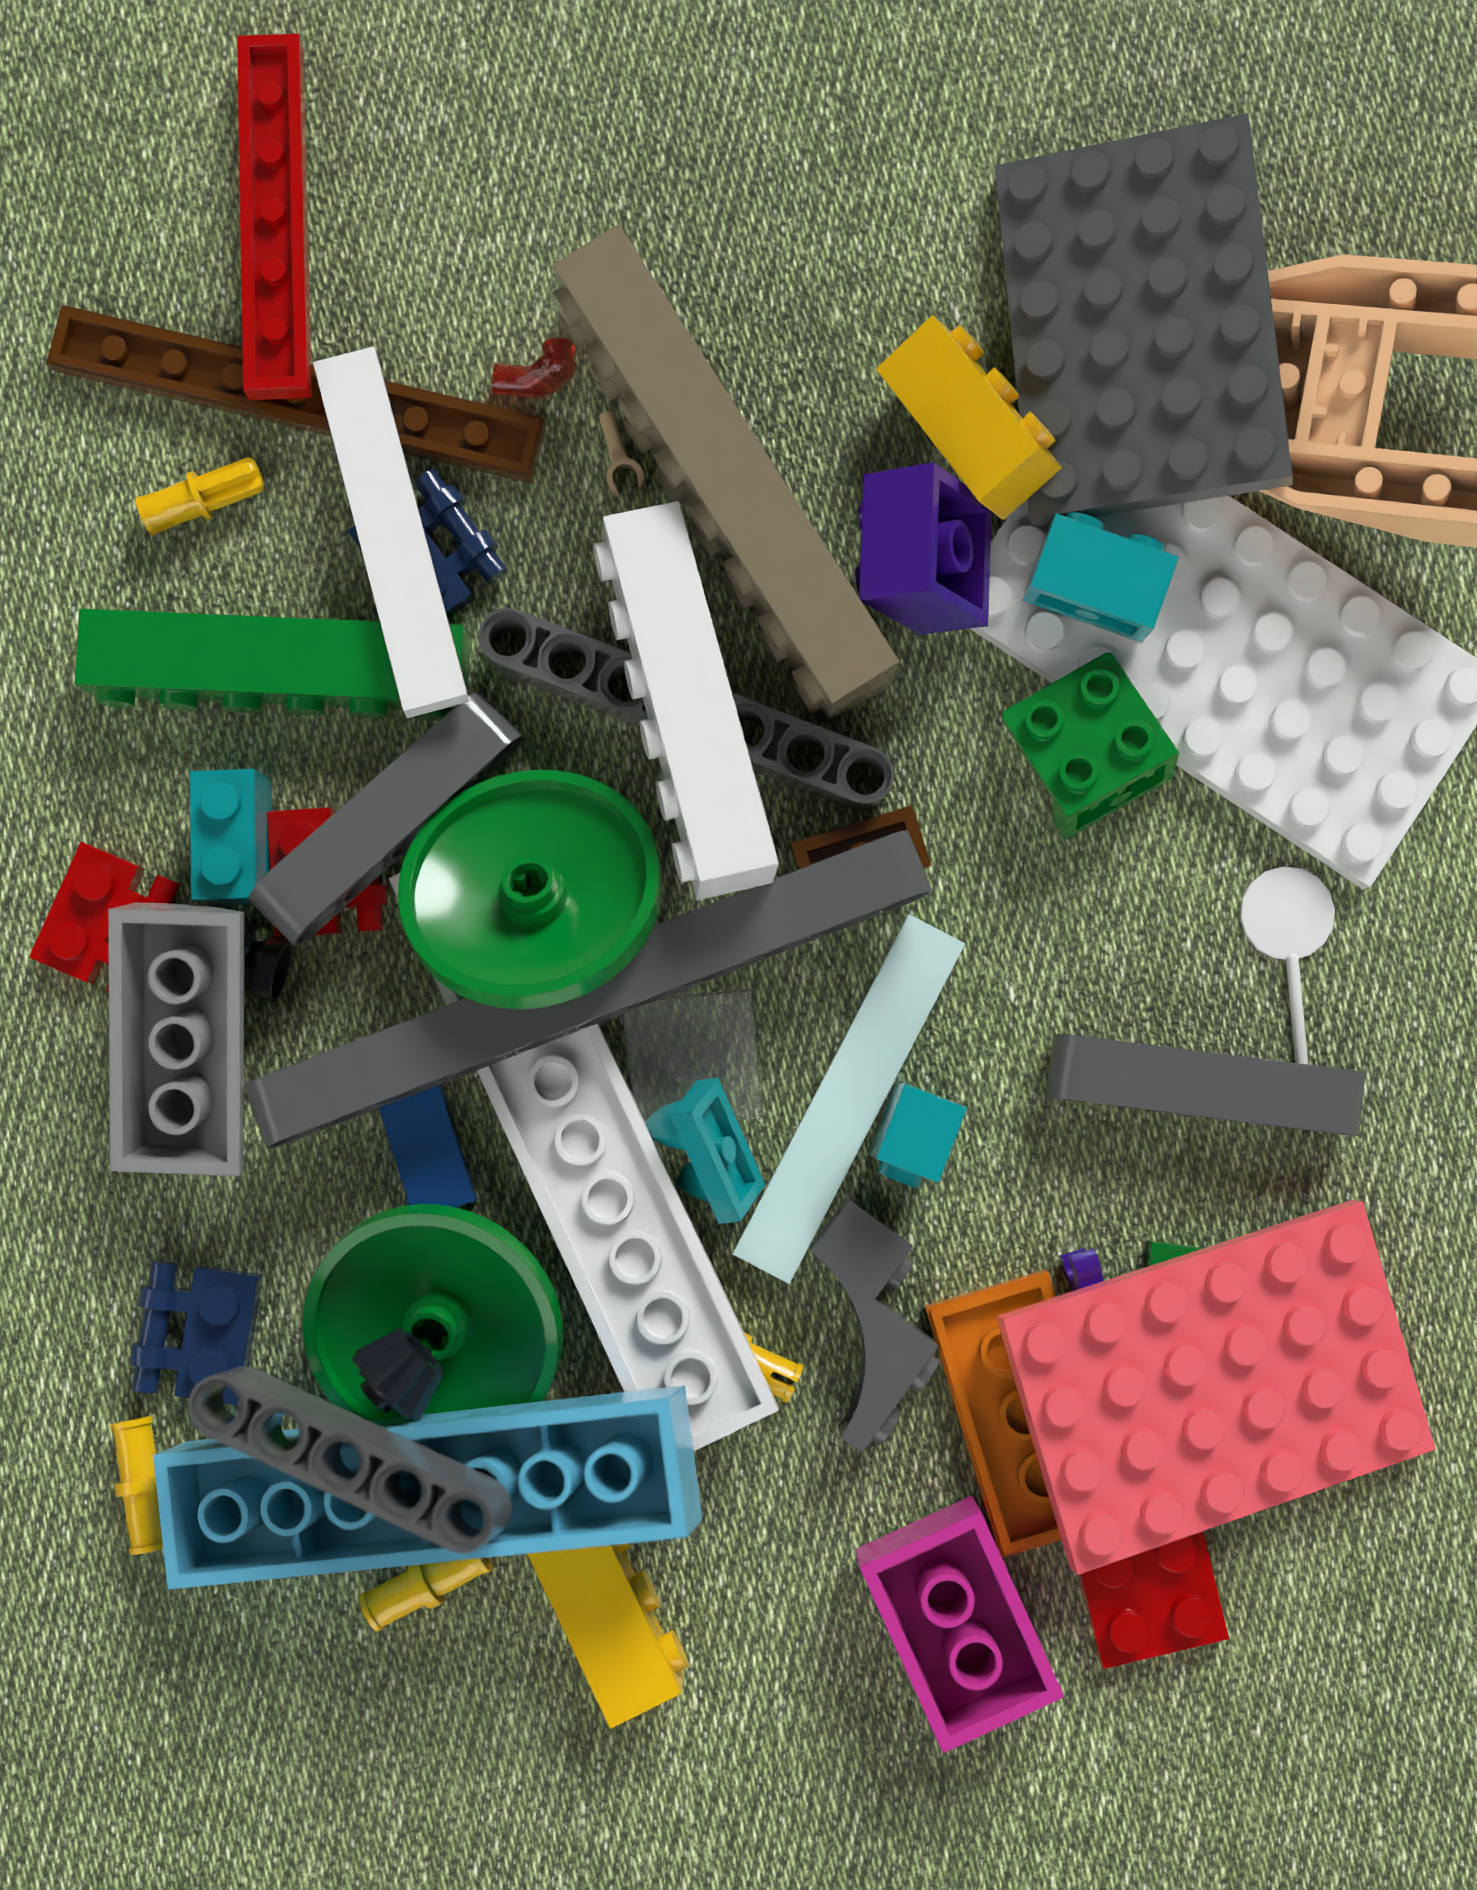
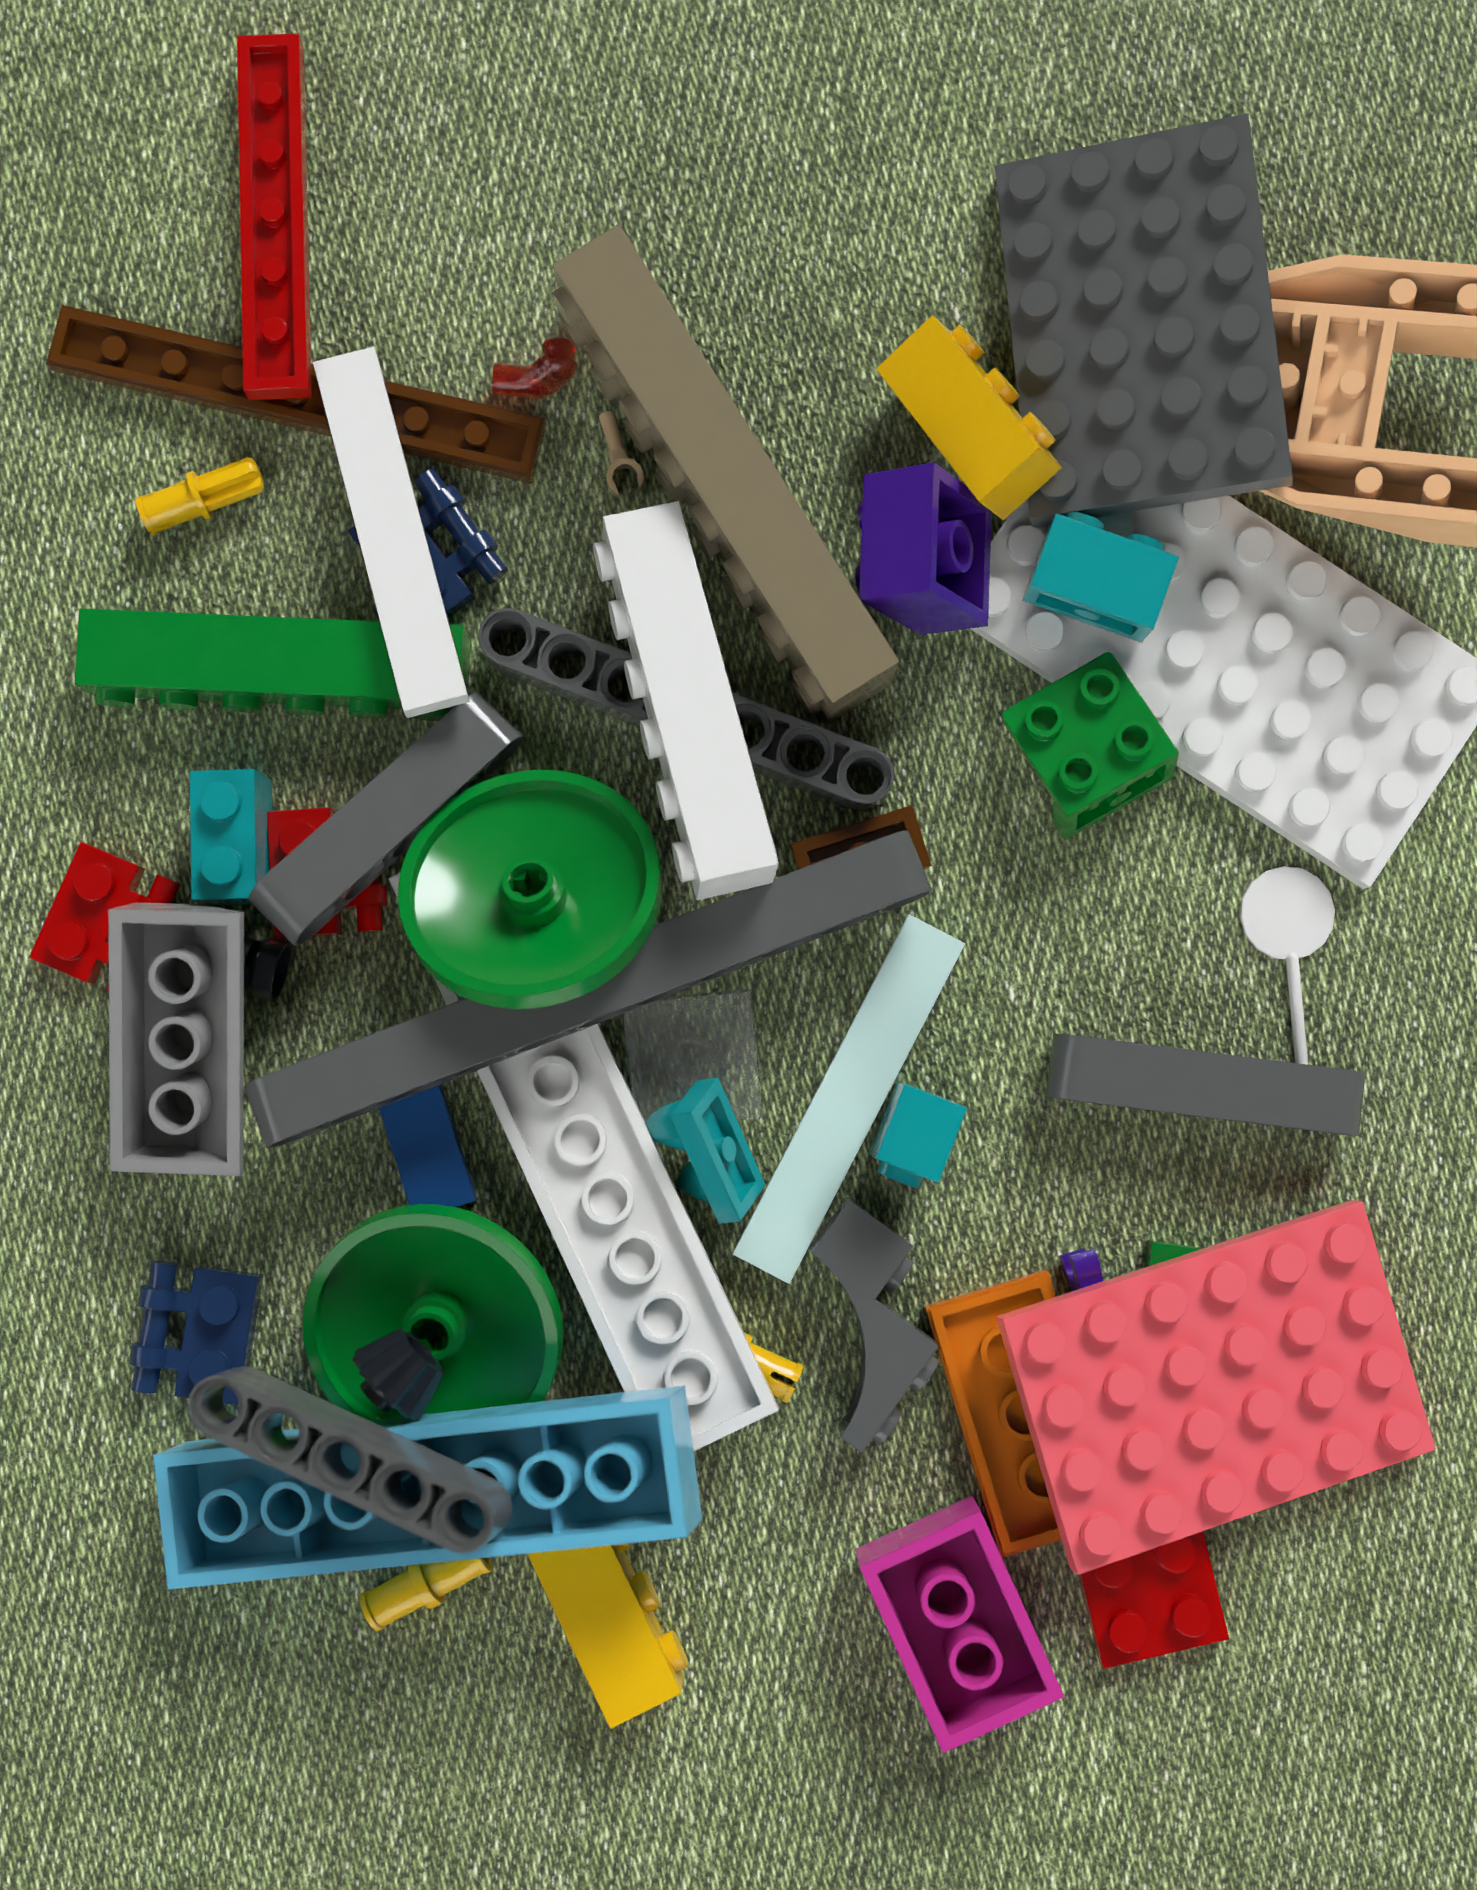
yellow pin [110,1416,163,1555] -> none

